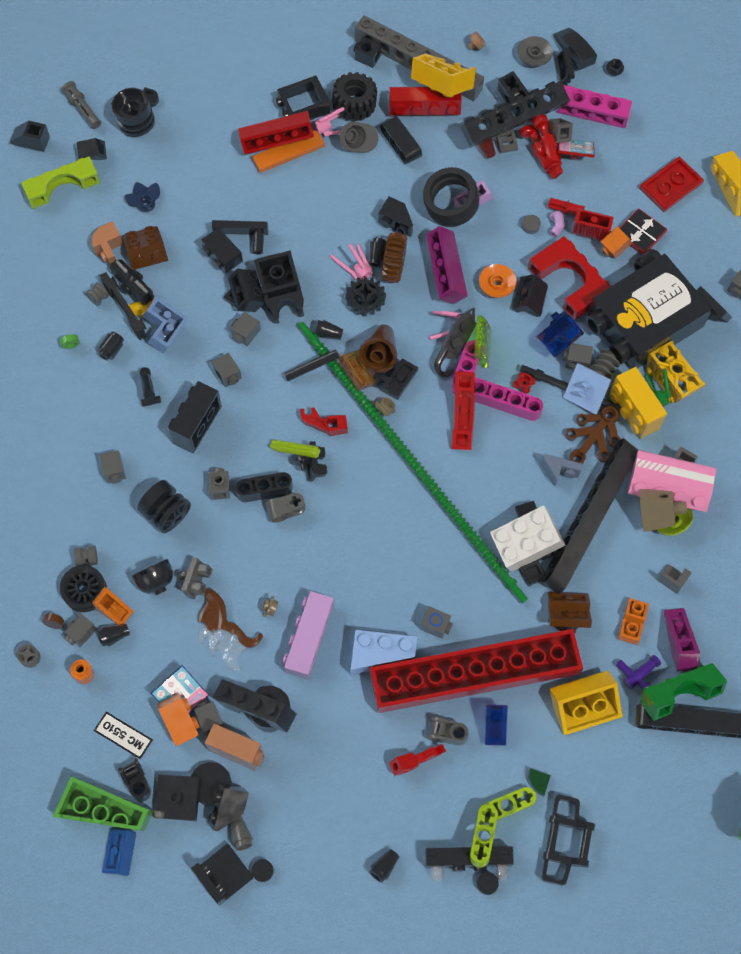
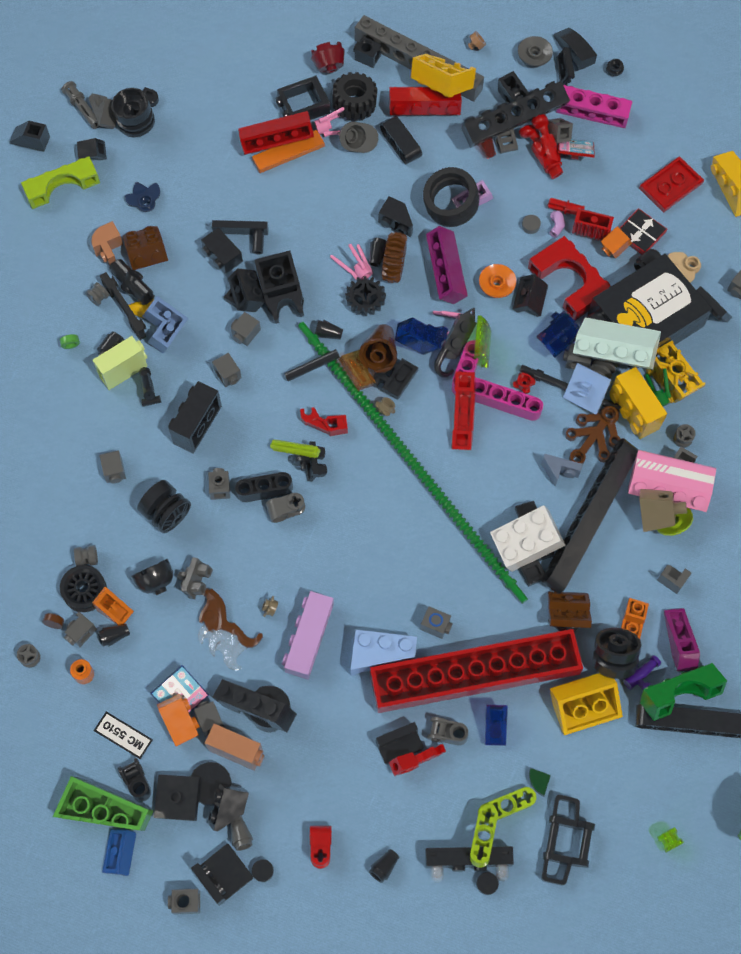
none -> dark grey slope [89,93,116,129]
none -> yellowish green brick [93,336,148,390]
none -> dark grey brick [168,889,200,915]
none -> red piece [310,826,332,869]
none -> dark red cone [311,42,345,73]
none -> black panel [376,722,424,765]
none -> clear blue hinge [395,317,448,355]
none -> light aqua slope [573,318,661,370]
none -> black wheel [592,628,642,679]
none -> clear neon green wheel [657,827,684,853]
none -> tan plate [668,252,701,283]
none -> dark grey wheel [673,424,696,448]

